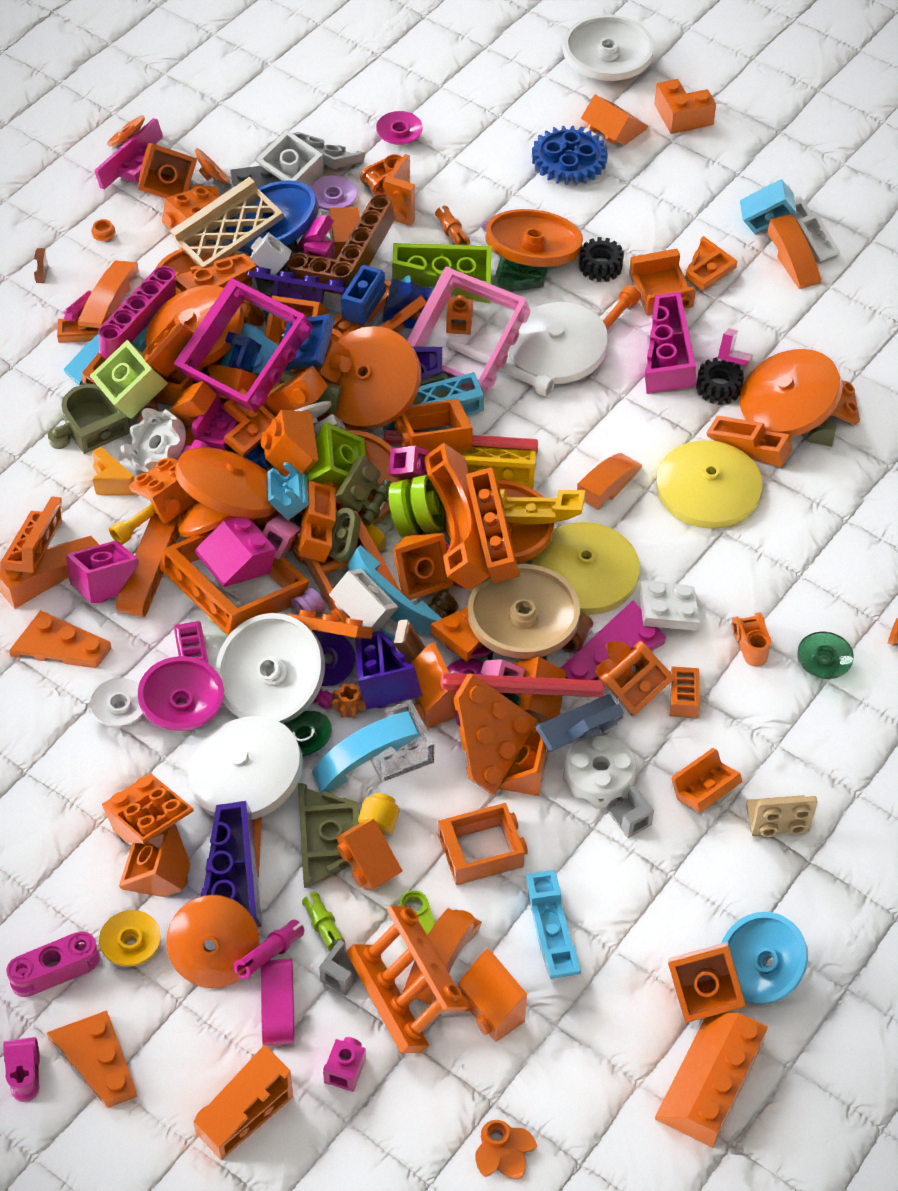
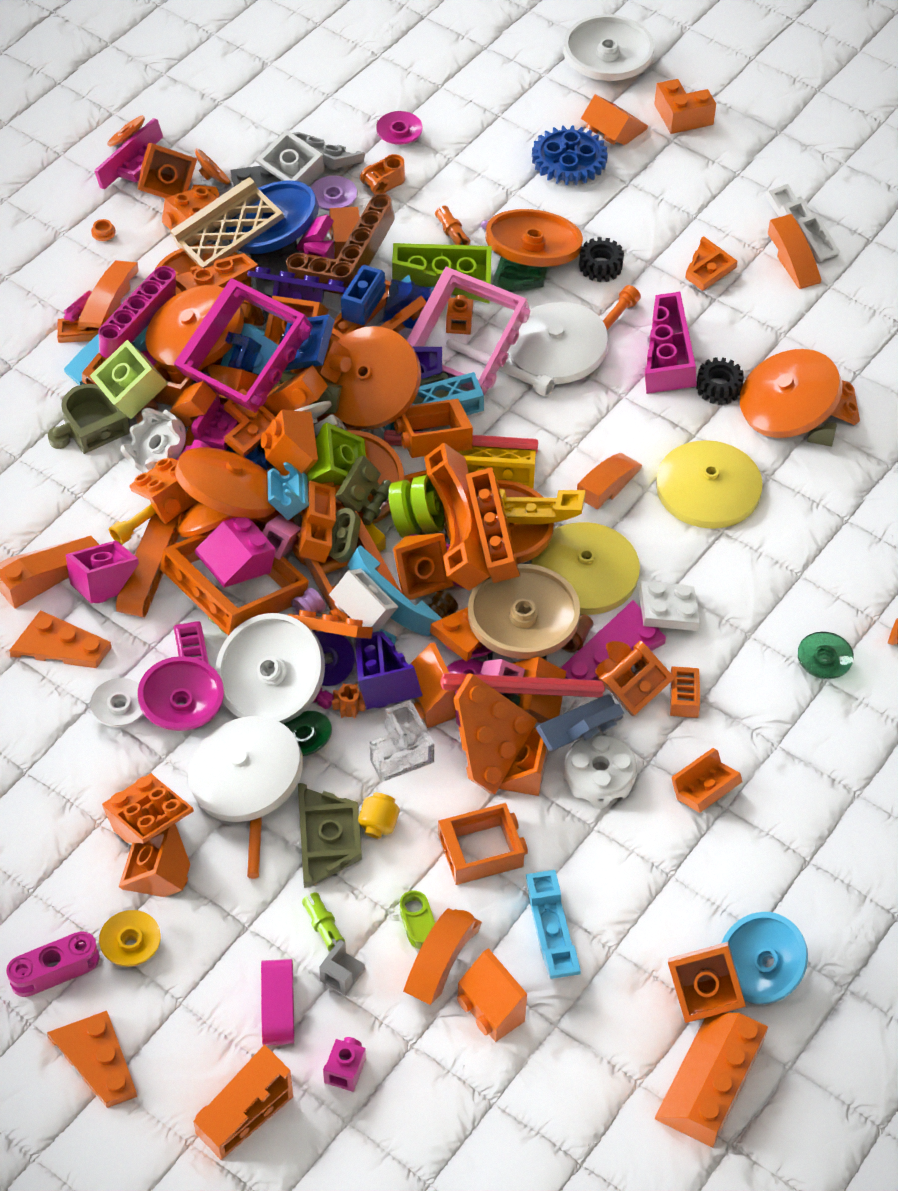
orange fence [0,496,62,573] -> none
dark pink piece [3,1036,40,1102] -> none
dark orange tile [34,248,49,283] -> none
light orange slope [92,446,136,495] -> none
orange slope [142,314,195,377] -> none
orange dish [166,895,259,988] -> none
dark purple wedge [201,801,262,927] -> none
dark pink pin [234,919,305,979] -> none
white brick [250,232,292,275] -> none
medium azure slope [312,711,421,793] -> none
orange brick [336,819,403,890] -> none
orange fence [346,905,468,1054] -> none
orange bracket [383,154,415,226] -> none
dark pink brick [388,446,430,480] -> none
medium nougat tile [394,620,426,664] -> none
orange plate [475,1120,537,1179] -> none
light grey panel [609,785,654,838] -> none
orange panel [629,248,696,316] -> none
orange slope [706,416,793,467] -> none
dark pink panel [717,328,753,365] -> none
orange piece [732,612,771,666] -> none
medium azure brick [740,179,797,234] -> none
tan bracket [746,795,818,837] -> none

